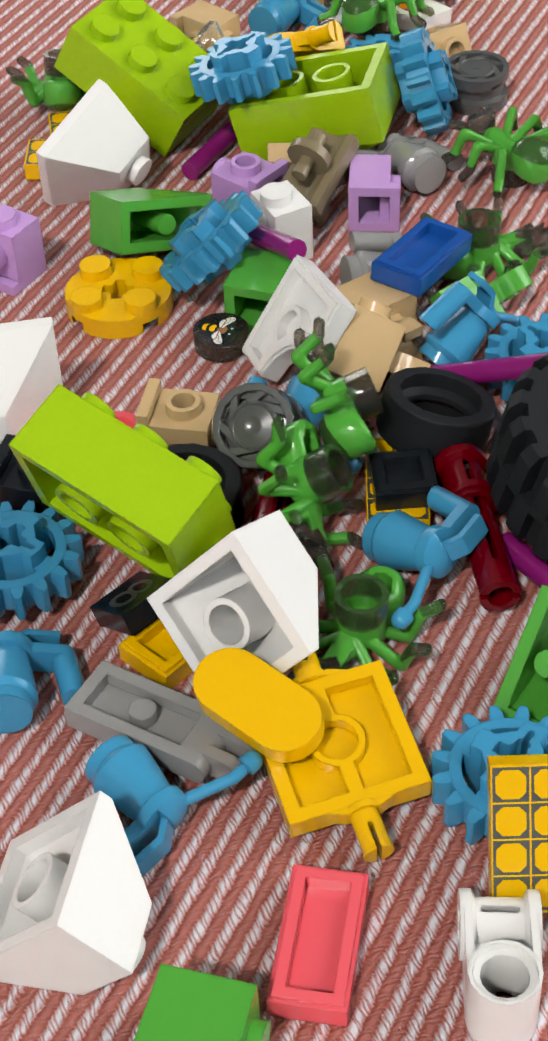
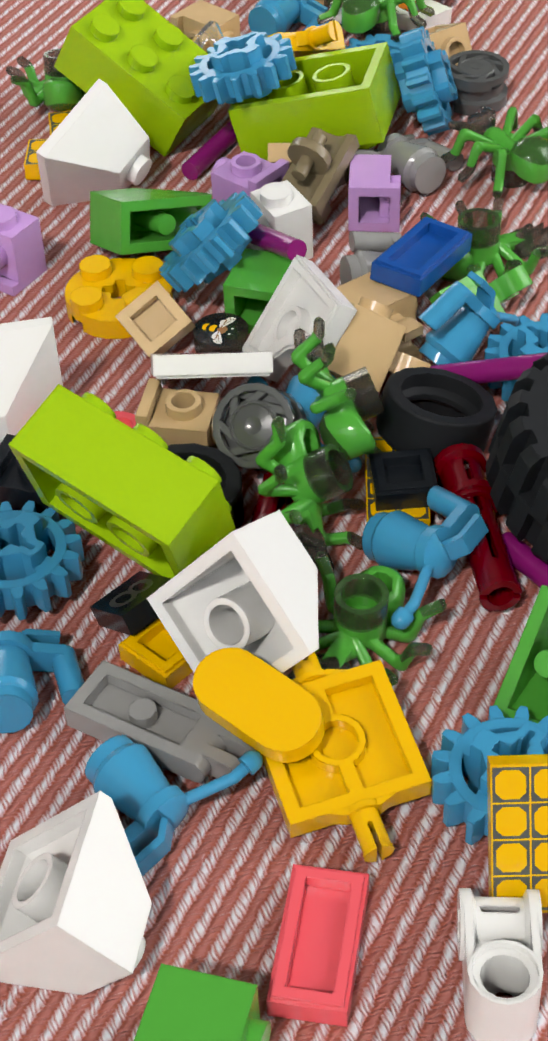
none -> tan plate [115,280,196,359]
none -> white tile [151,351,273,379]

